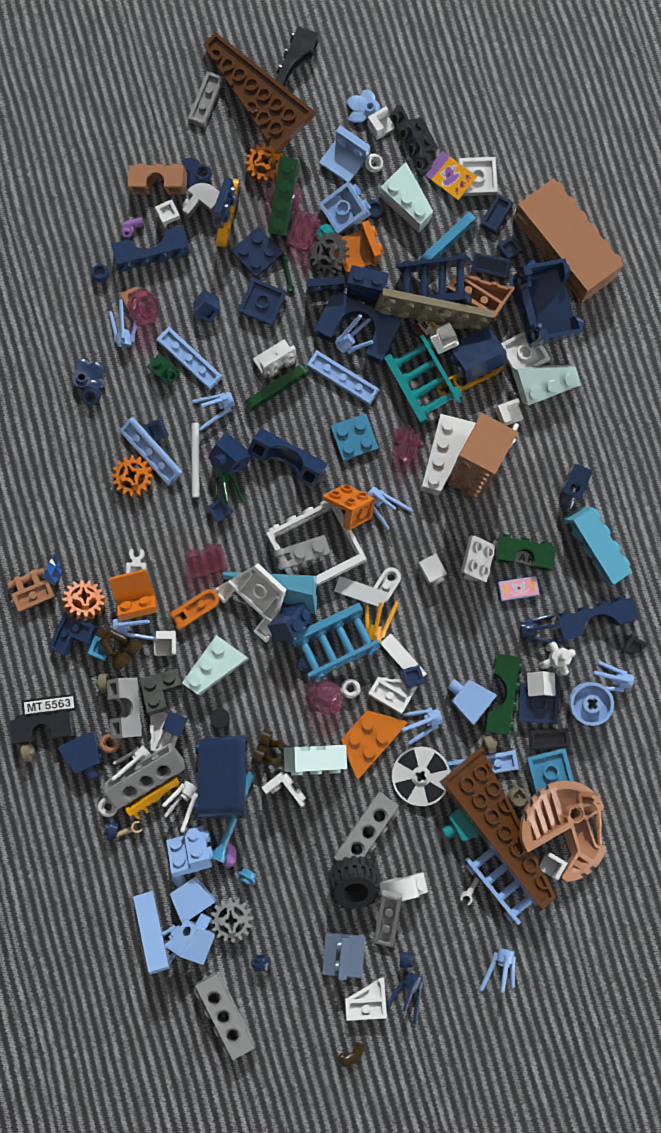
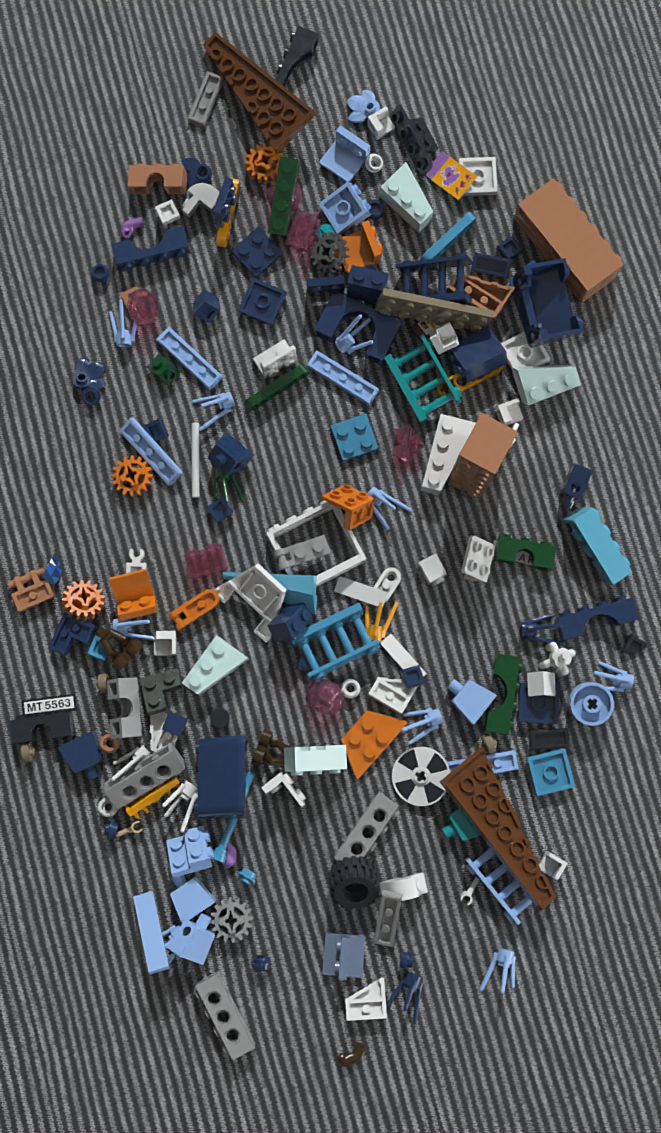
dark blue arch [247,428,328,488] -> none
dark green hinge [281,255,294,293] -> none
dark blue tile [479,194,514,235] -> none
bright pink tile [498,576,540,601] -> none
dark tan tile [507,787,528,807] -> none
nougat piece [520,780,606,882] -> none

